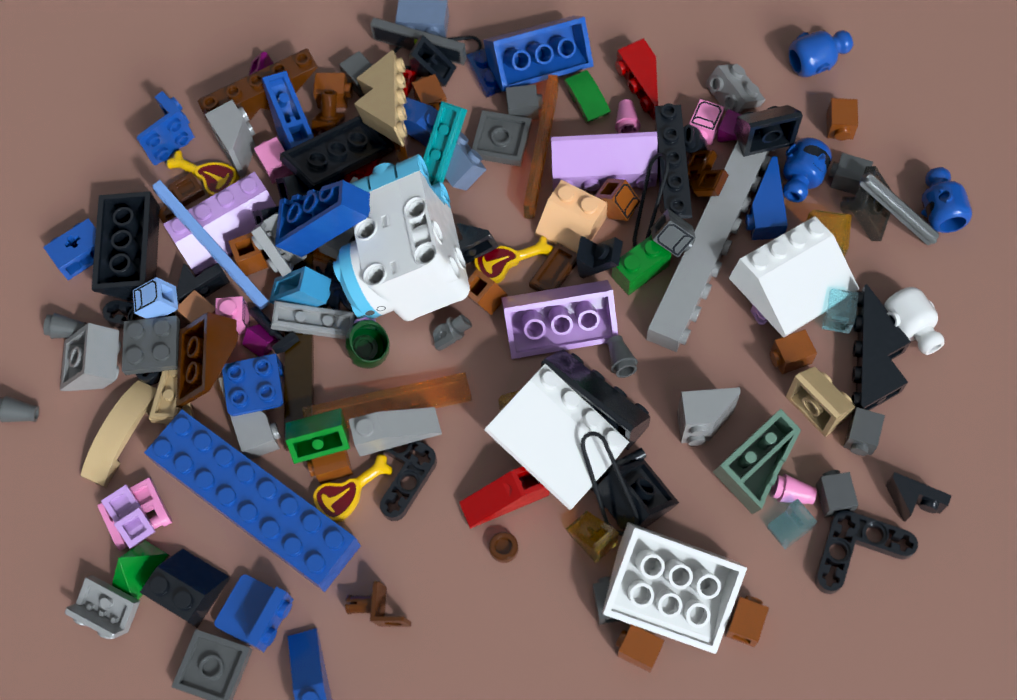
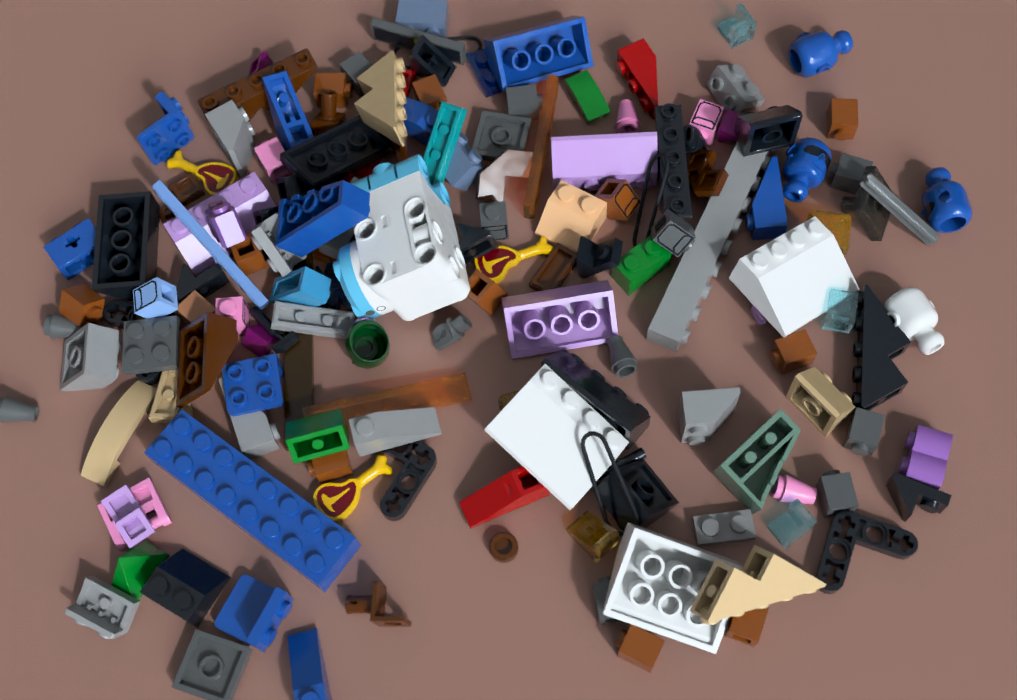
none -> dark orange brick [59,283,105,328]
none -> brick [205,200,247,248]
none -> tile [476,149,533,201]
none -> dark grey brick [479,201,509,240]
none -> tan slope [689,545,826,625]
none -> light grey plate [692,509,756,547]
none -> clear light blue panel [718,3,757,48]
none -> medium lavender brick [898,425,953,490]

